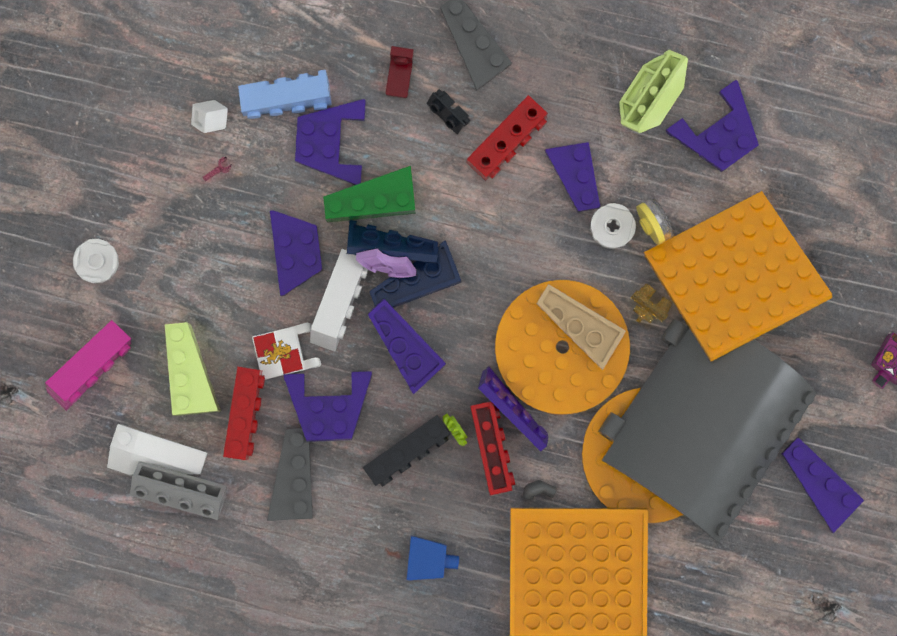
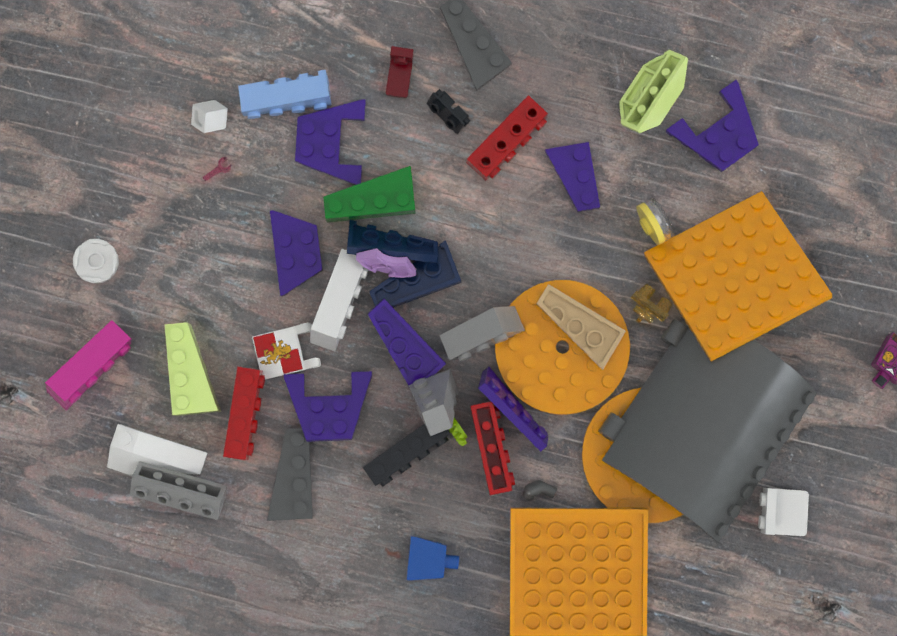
white plate [590,203,636,249] -> none
dark purple wing [781,437,864,533] -> none
none -> light grey wedge [409,369,459,436]
none -> light grey wedge [439,306,525,362]
none -> white bracket [758,488,809,536]

